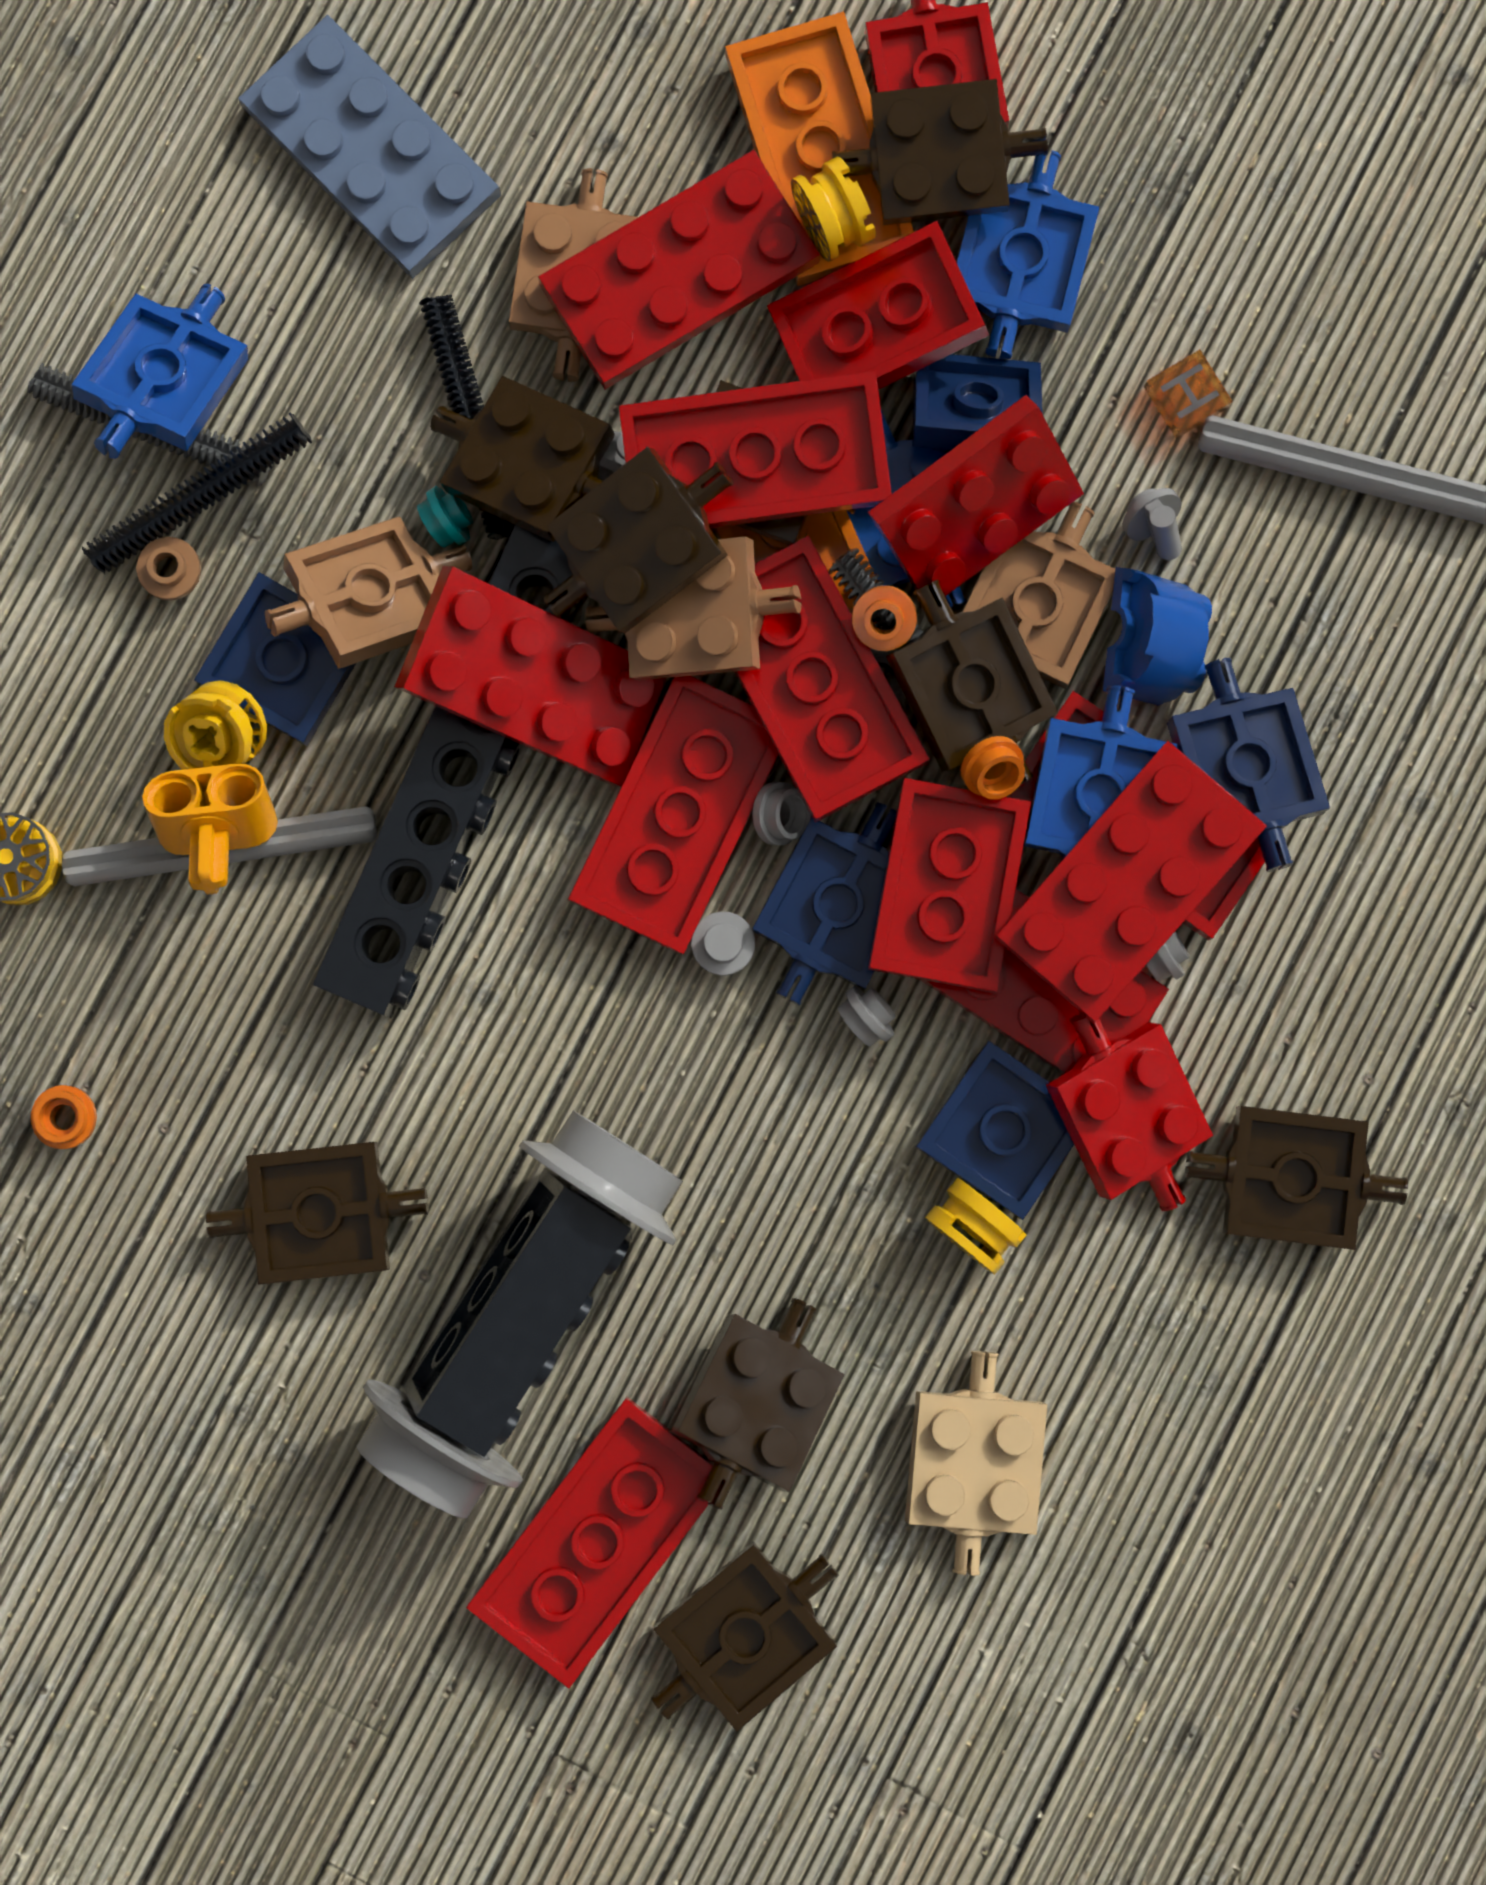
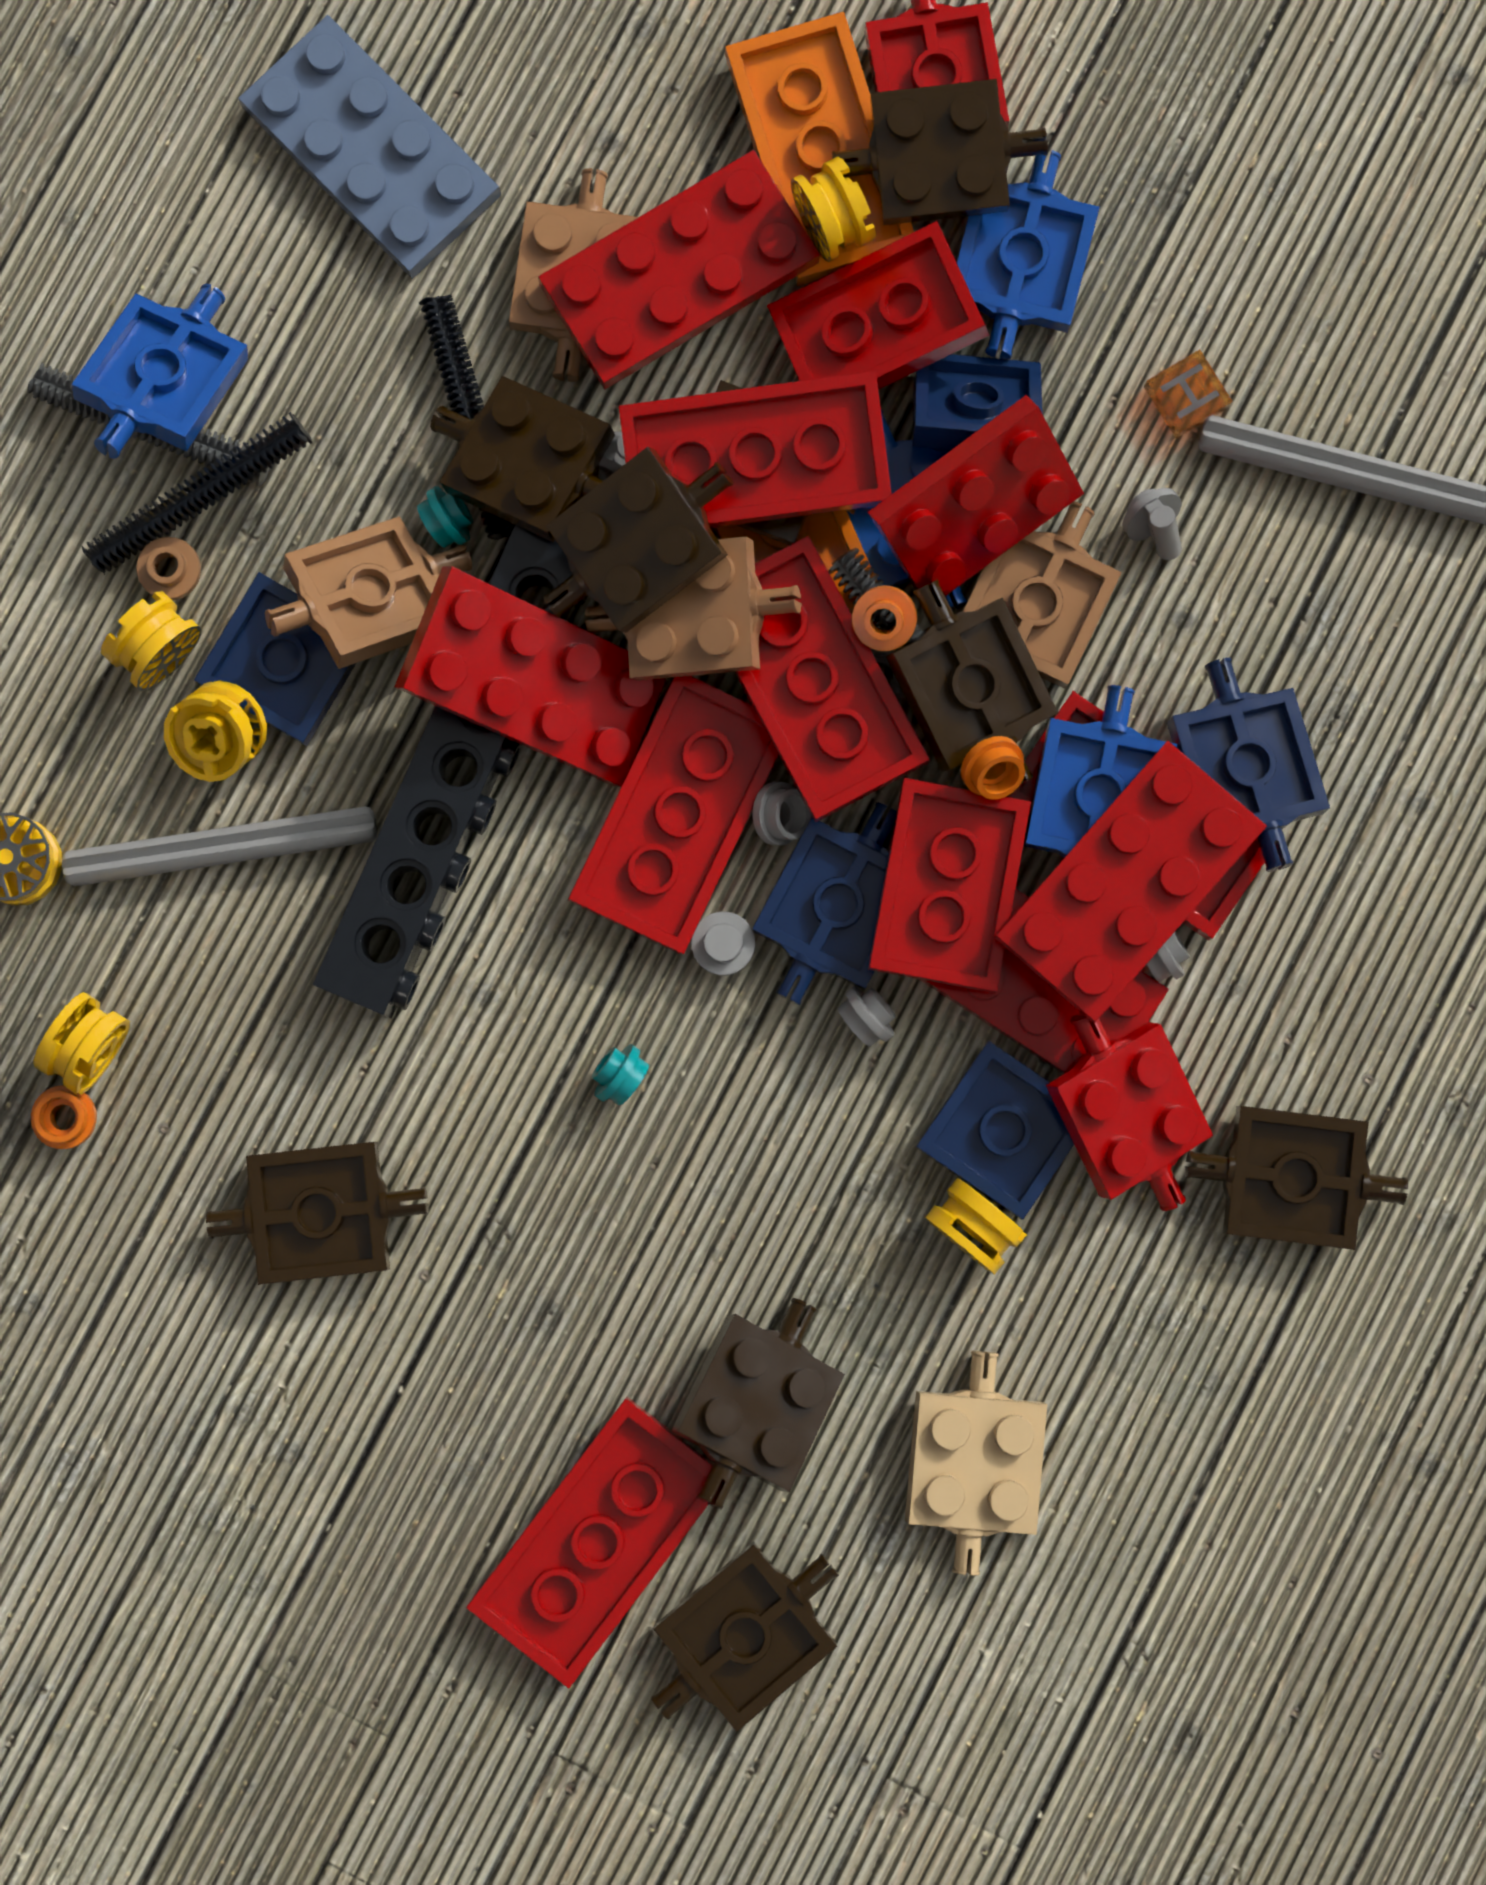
light orange beam [142,764,278,895] -> none
black brick [356,1110,683,1518] -> none
blue cylinder [1103,567,1212,706] -> none
none -> yellow wheel [33,992,130,1095]
none -> yellow wheel [101,591,202,691]
none -> teal plate [592,1044,649,1106]

